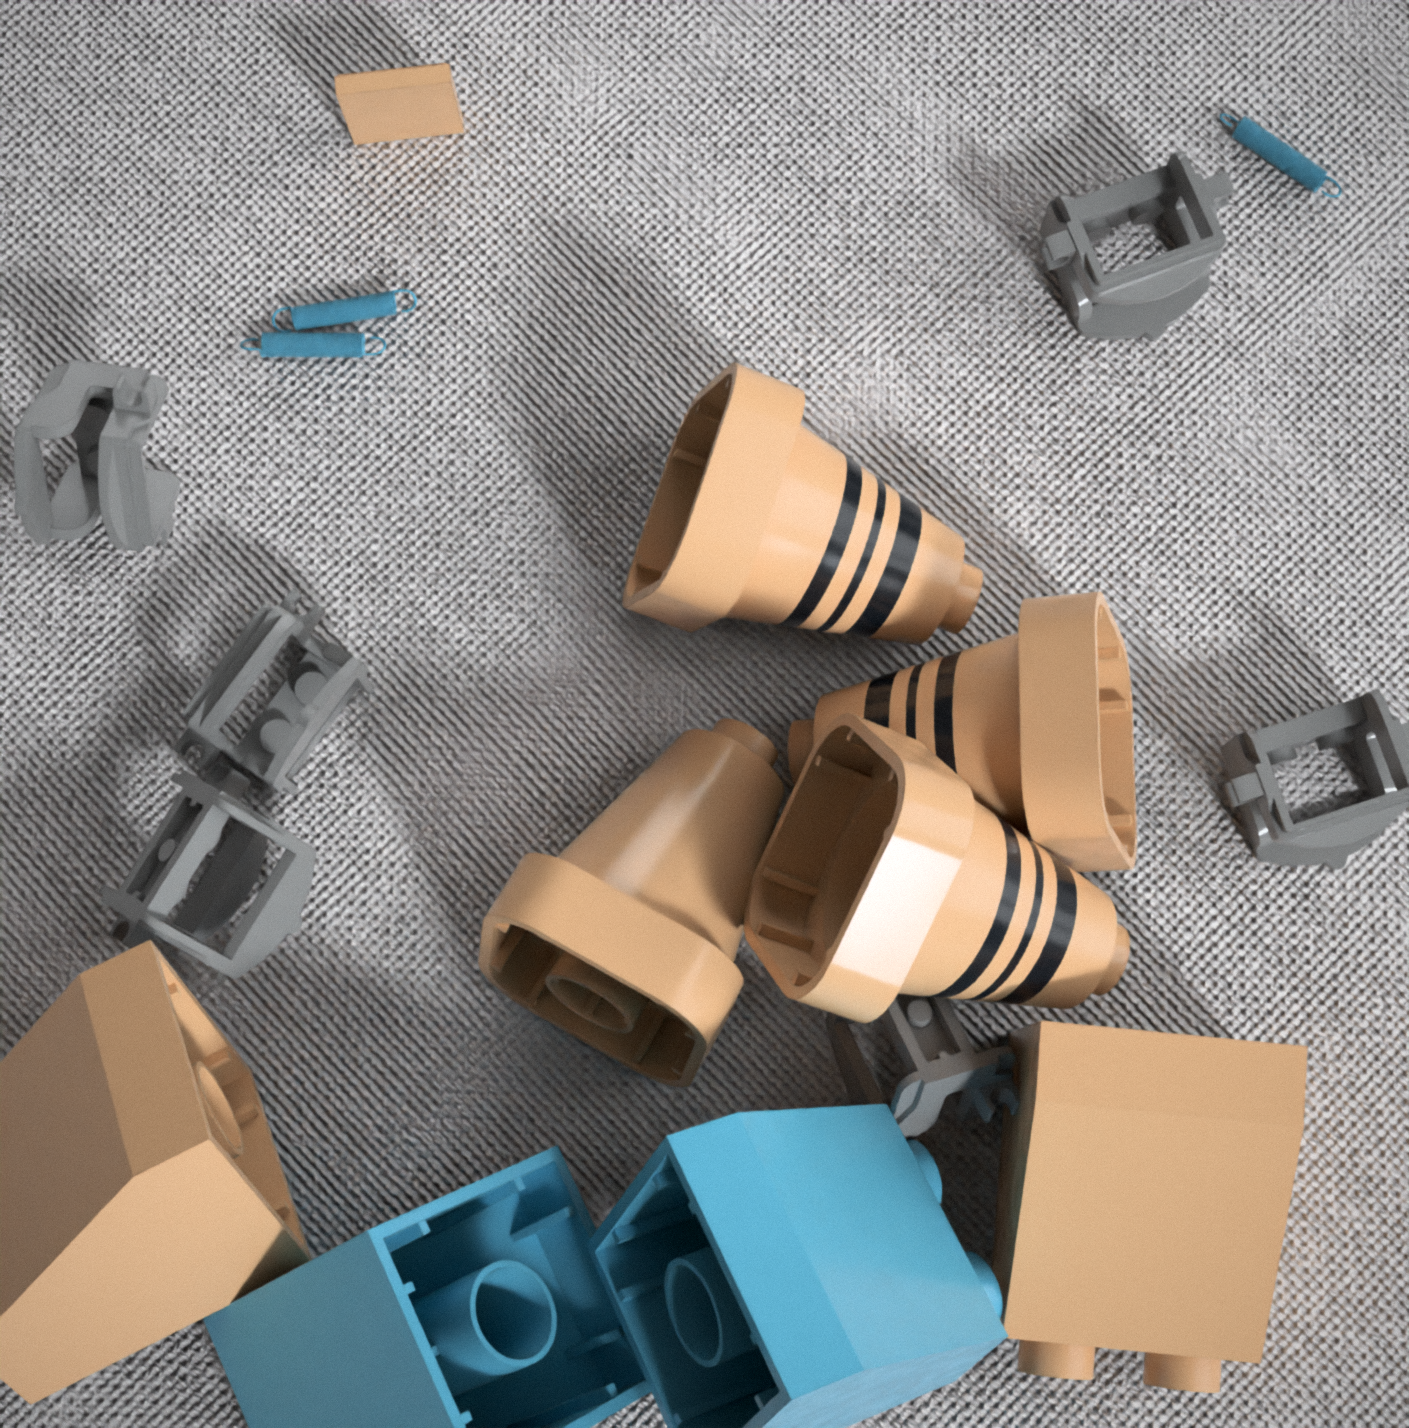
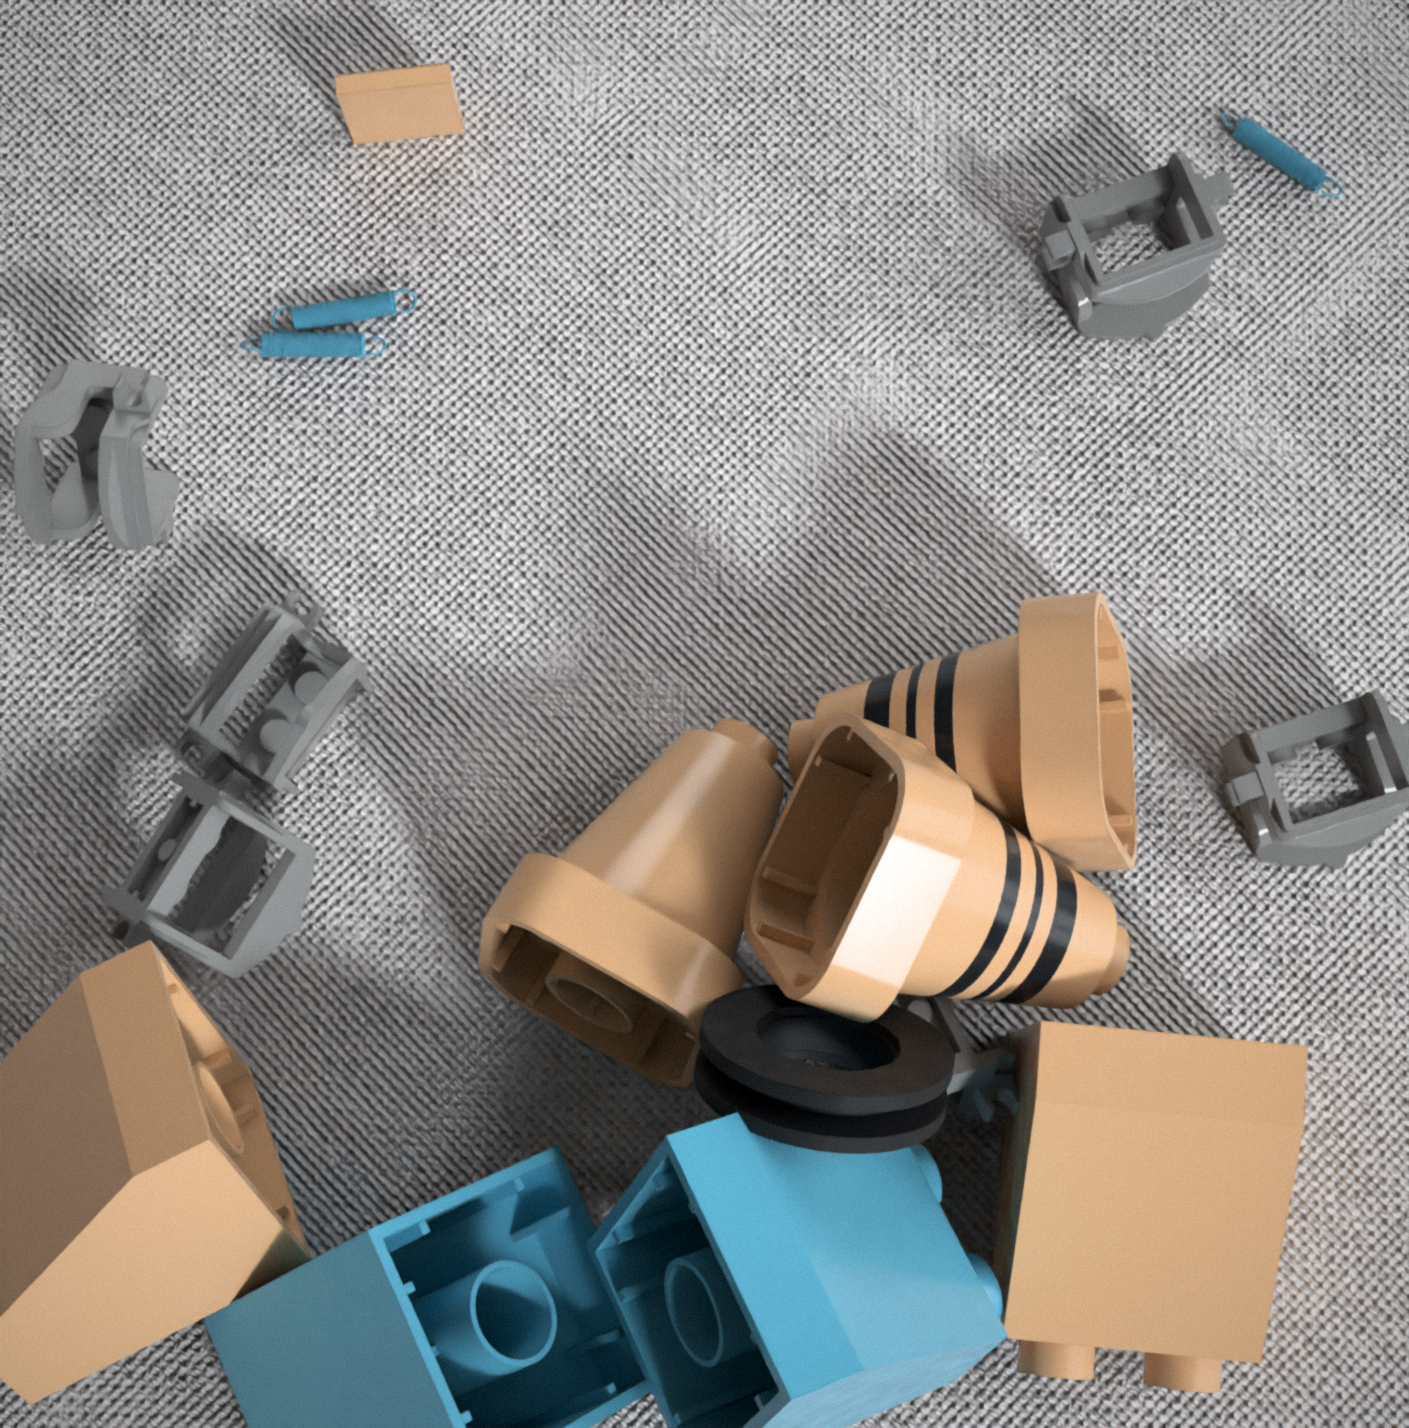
light nougat cone [622,362,983,645] -> none
none -> black tyre [694,984,955,1154]

